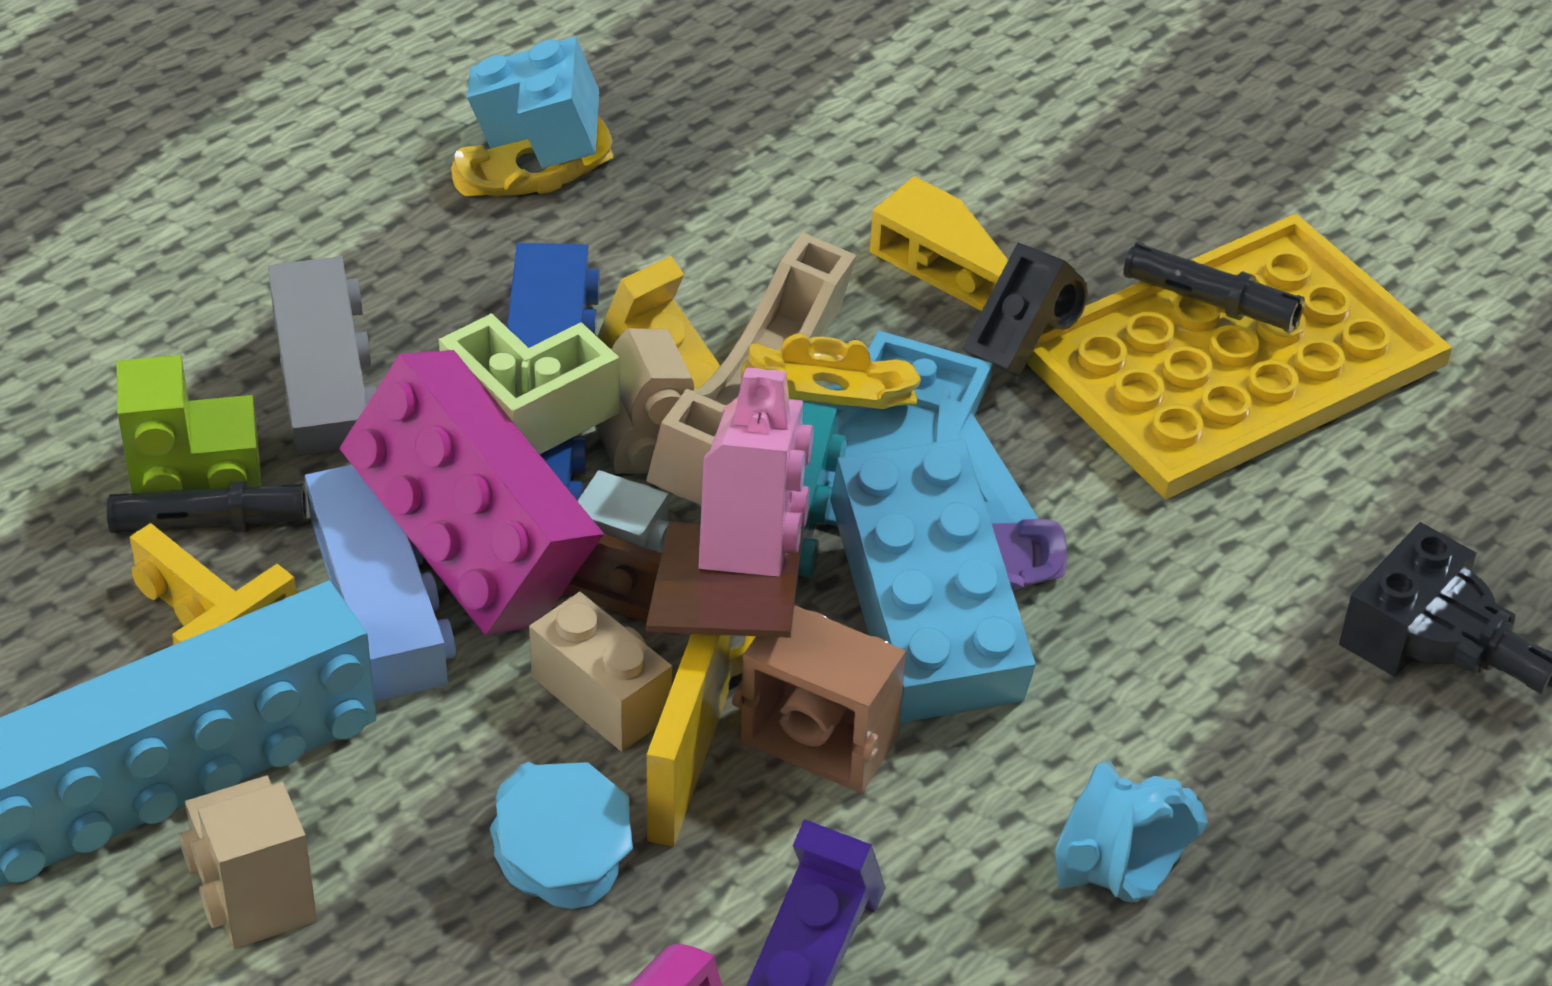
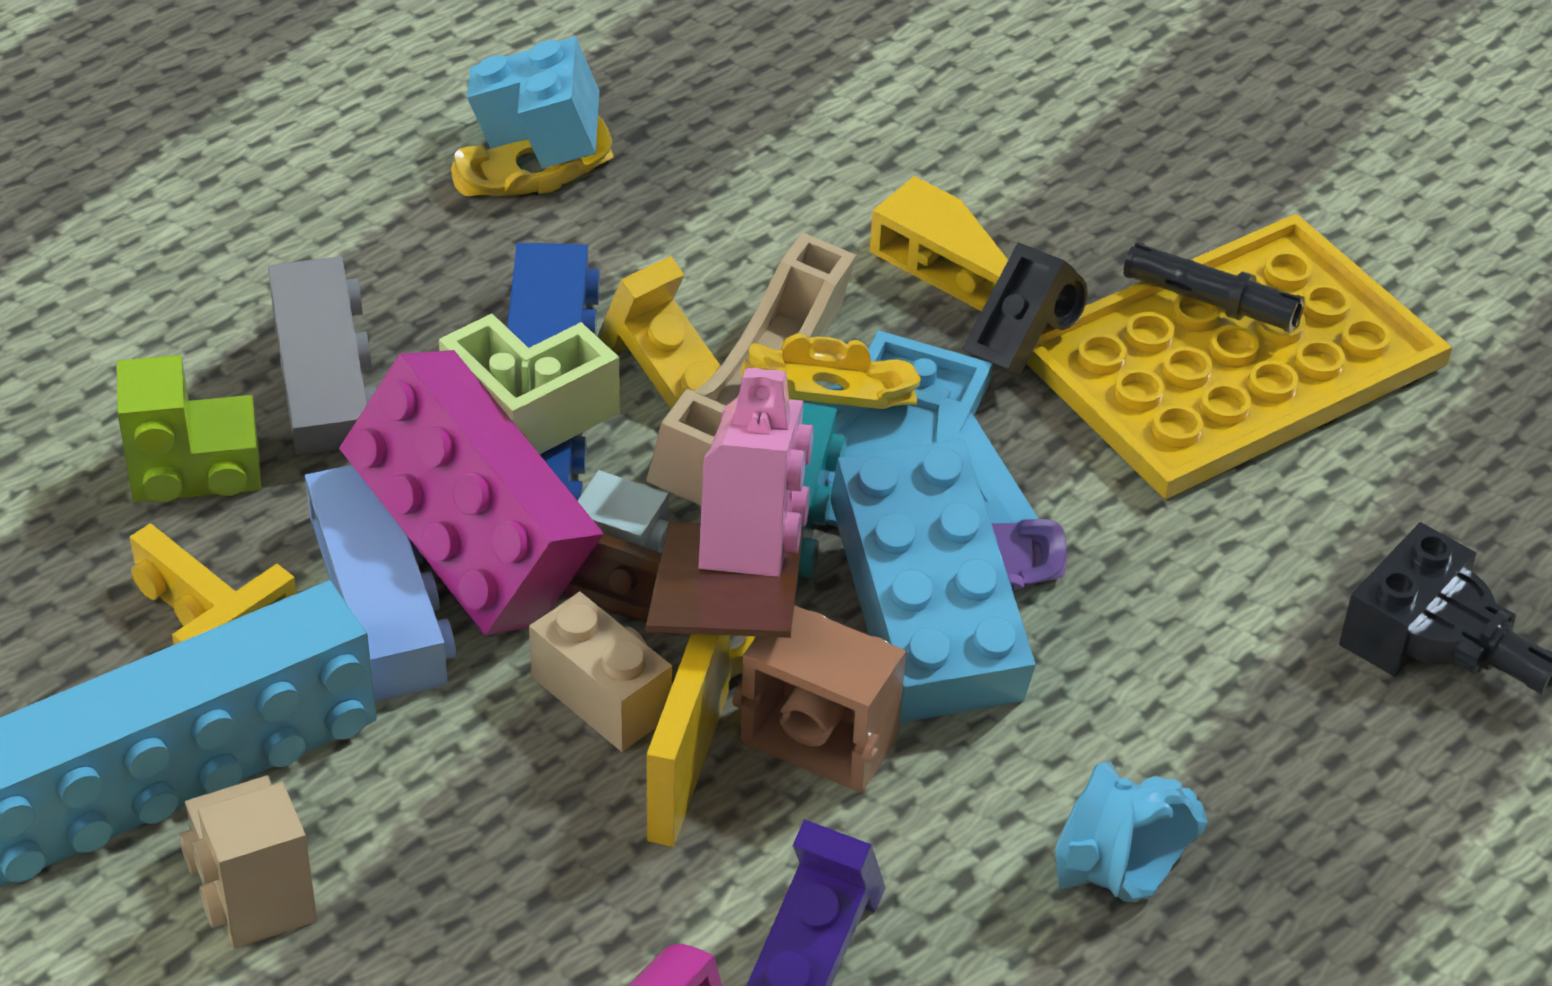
black pin [106,481,307,533] -> none
medium azure piece [490,762,633,909] -> none
tan brick [594,328,694,474] -> none

